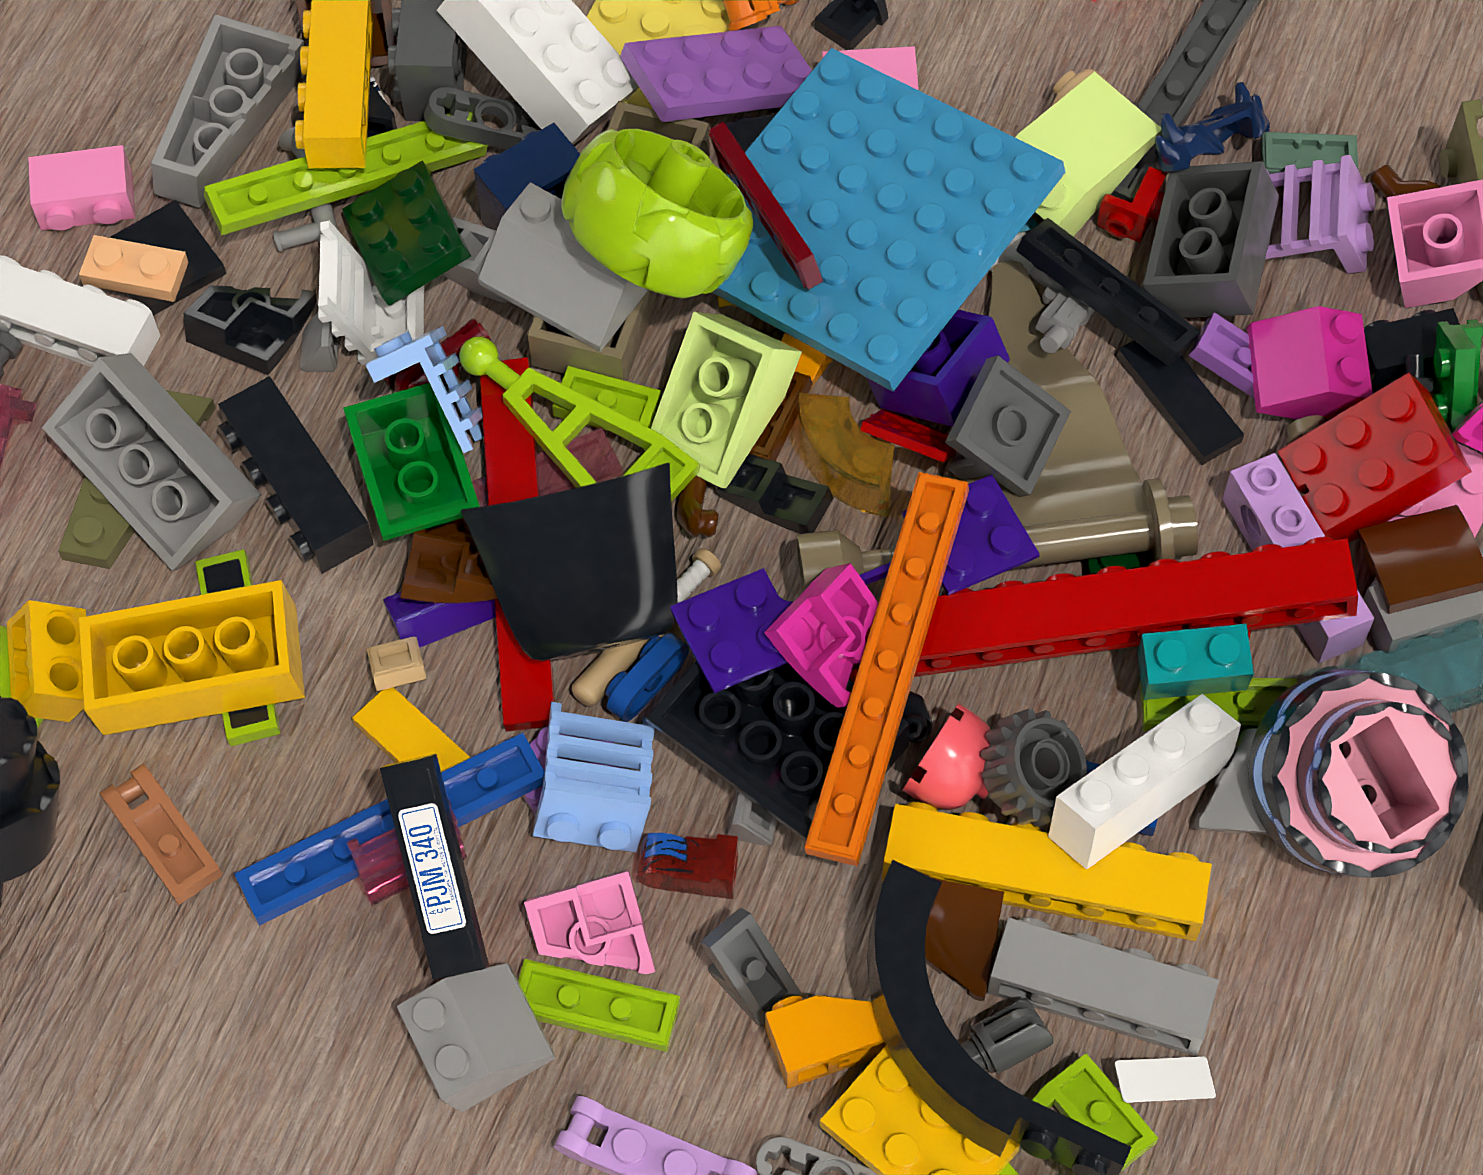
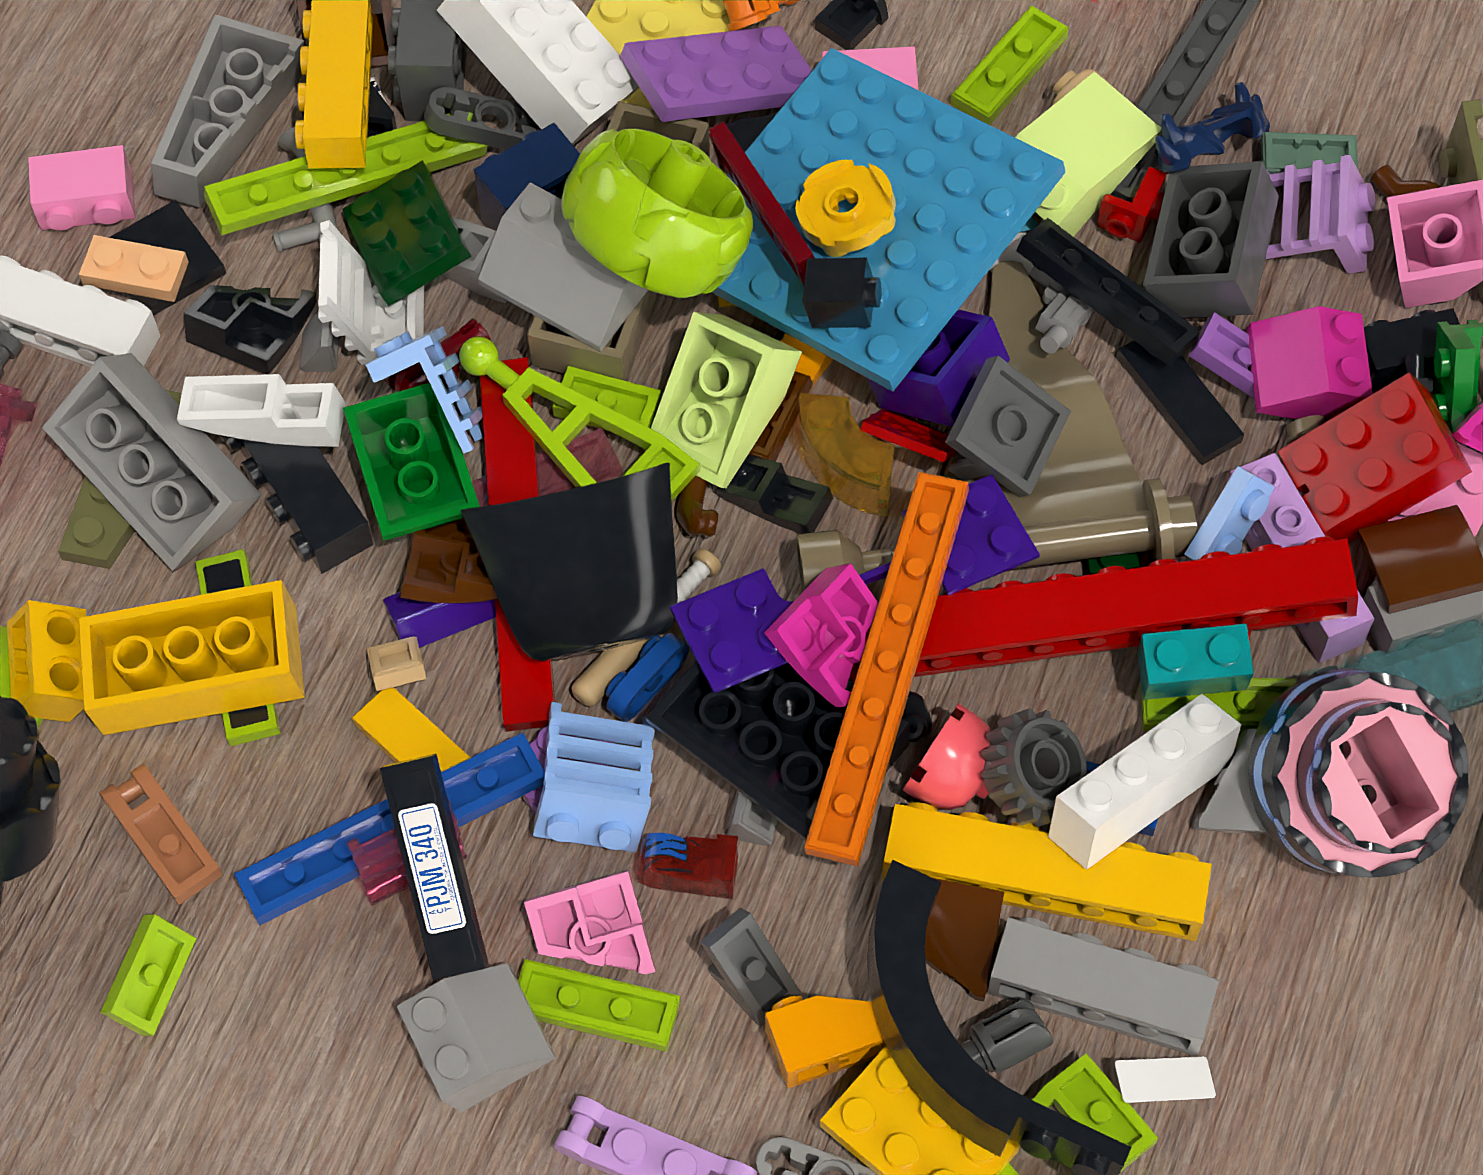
none -> lime plate [100,914,197,1036]
none -> white slope [177,374,346,447]
none -> yellow plate [795,160,896,257]
none -> black brick [802,257,882,328]
none -> lime tile [950,5,1069,125]
none -> light blue plate [1185,466,1275,560]

